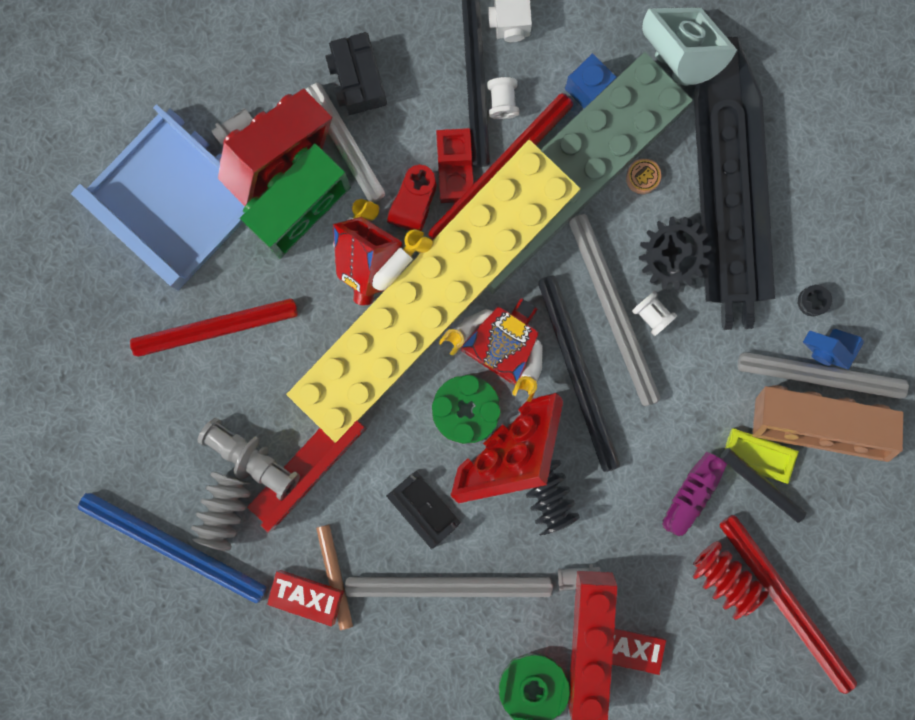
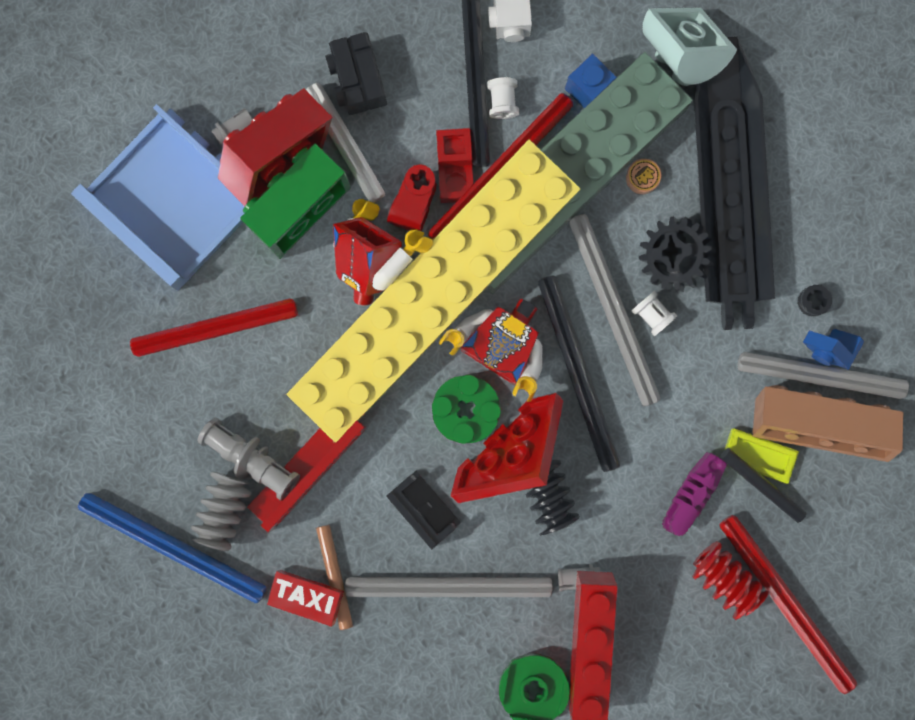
red tile [612,628,666,675] -> none

